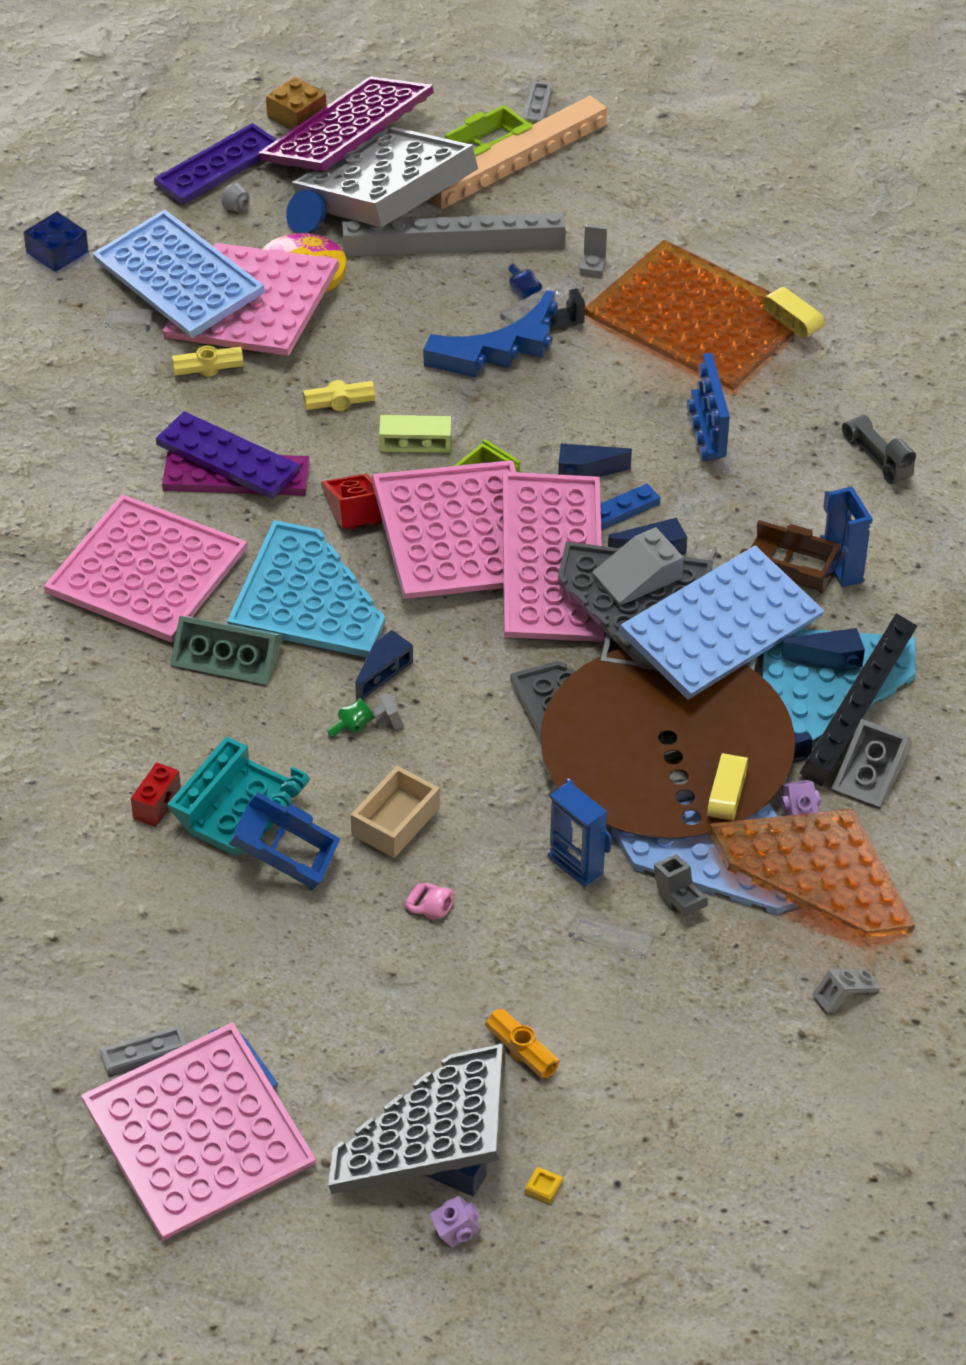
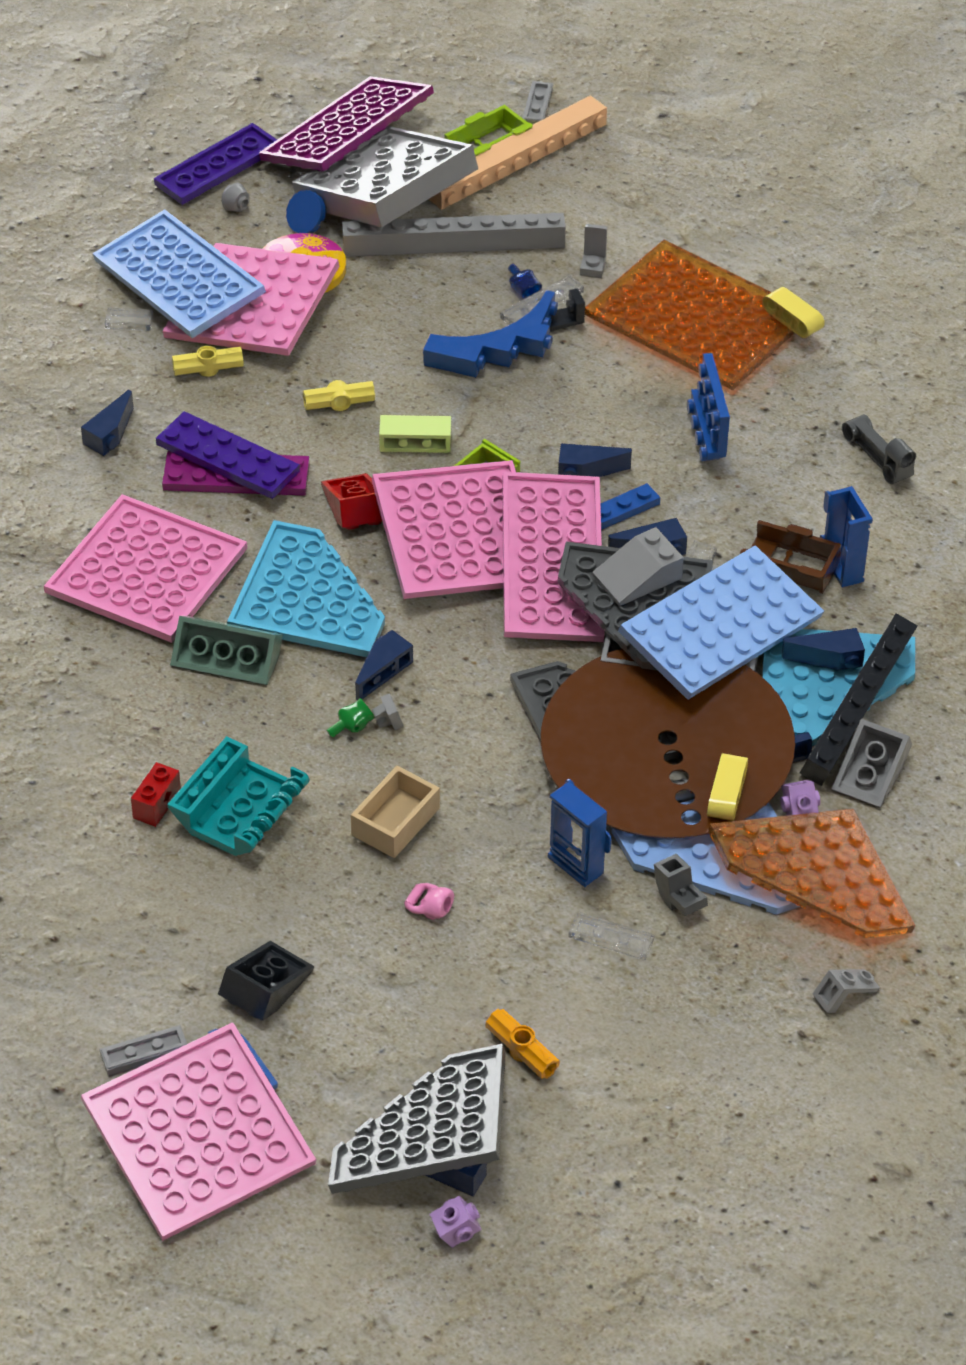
clear blue brick [23,211,89,272] -> none
blue piece [229,792,341,891] -> none
pearl gold brick [266,76,327,130] -> none
yellow tile [524,1166,563,1205] -> none
none -> dark blue slope [81,389,134,456]
none -> black slope [218,940,315,1021]

